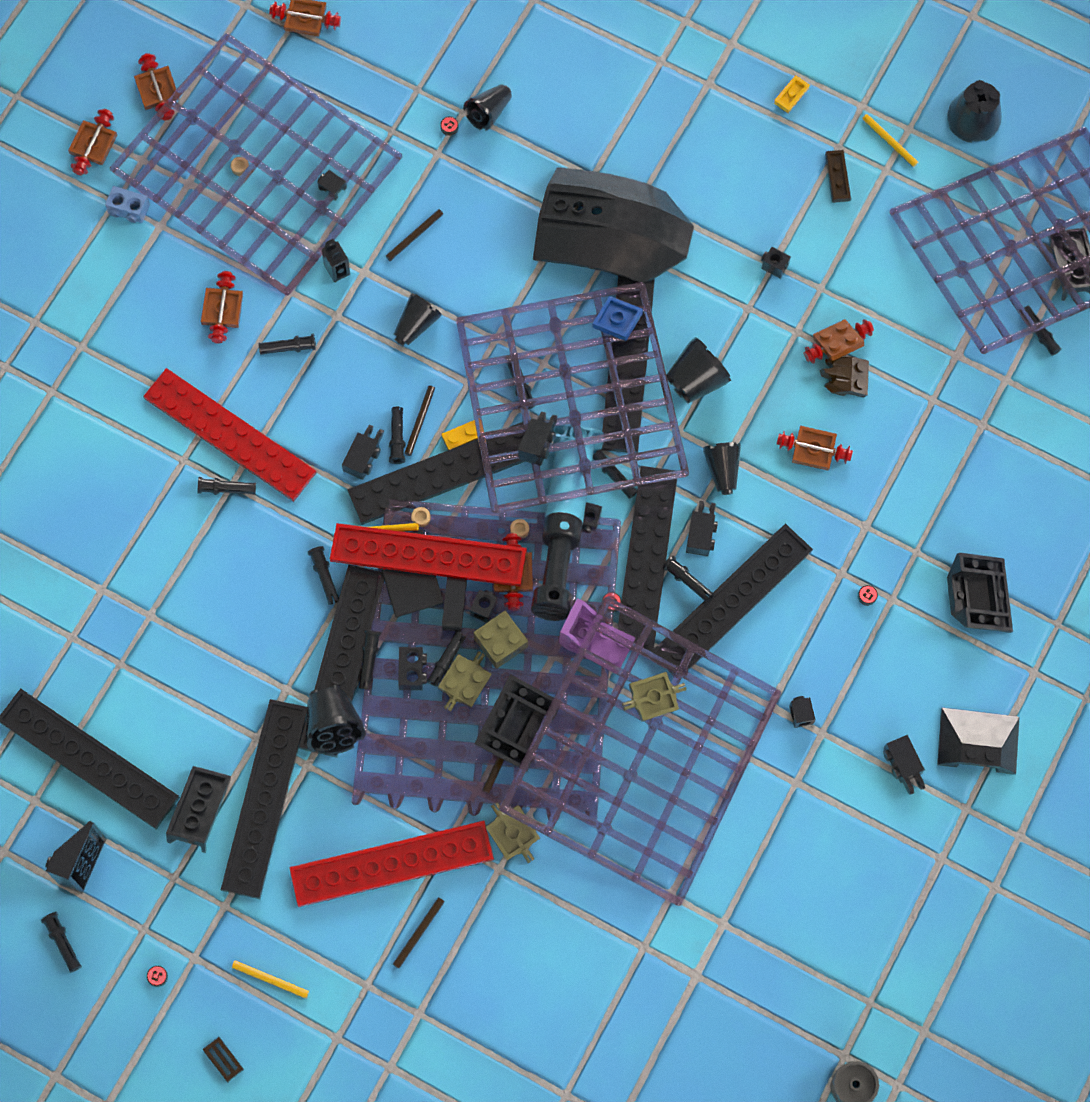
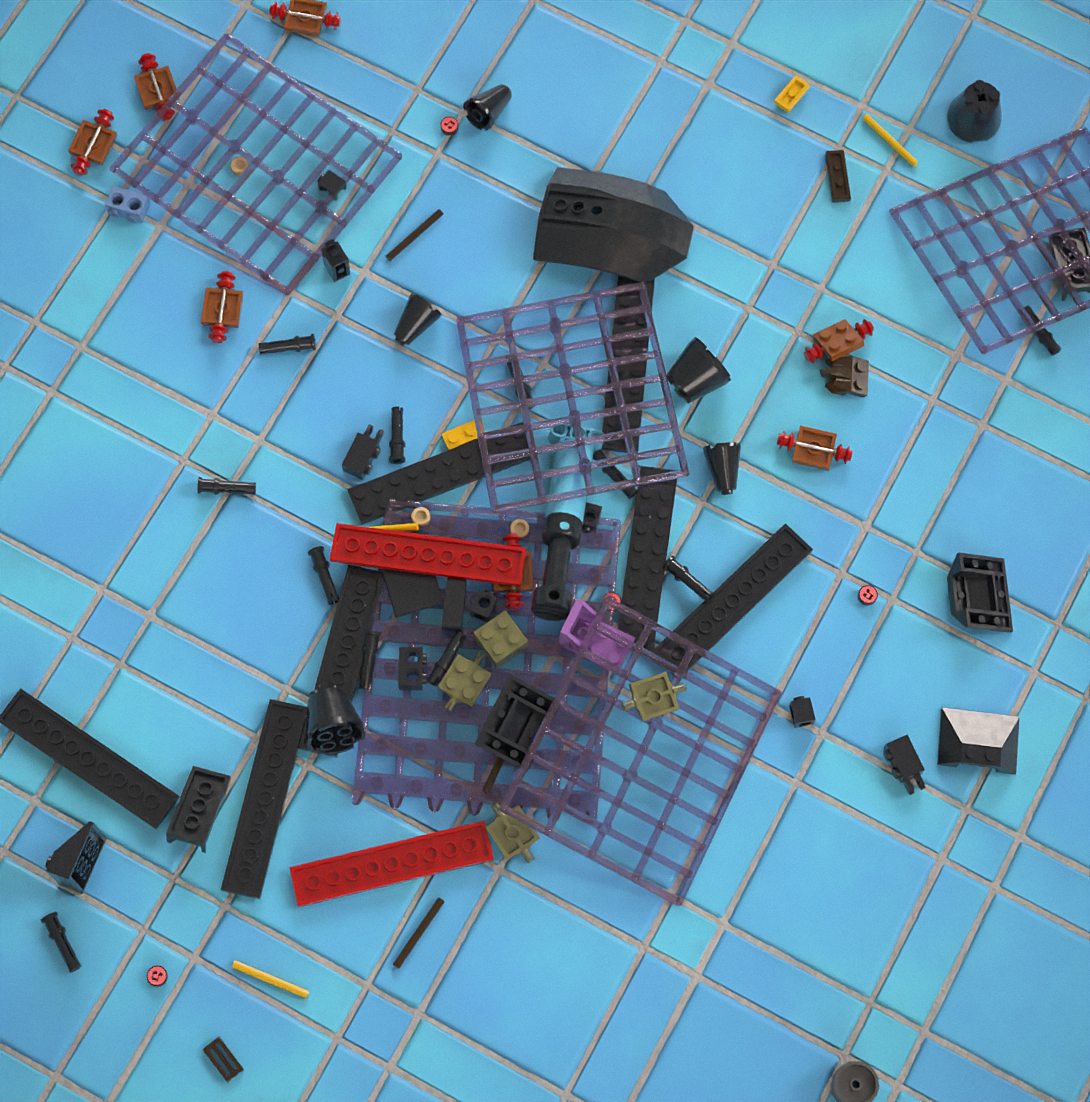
red plate [143,368,317,502] -> none
dark brown bar [405,386,435,456] -> none
black hinge [518,411,558,466] -> none
blue tile [592,296,643,341] -> none
black hinge [686,501,718,556] -> none
black brick [761,247,791,279] -> none

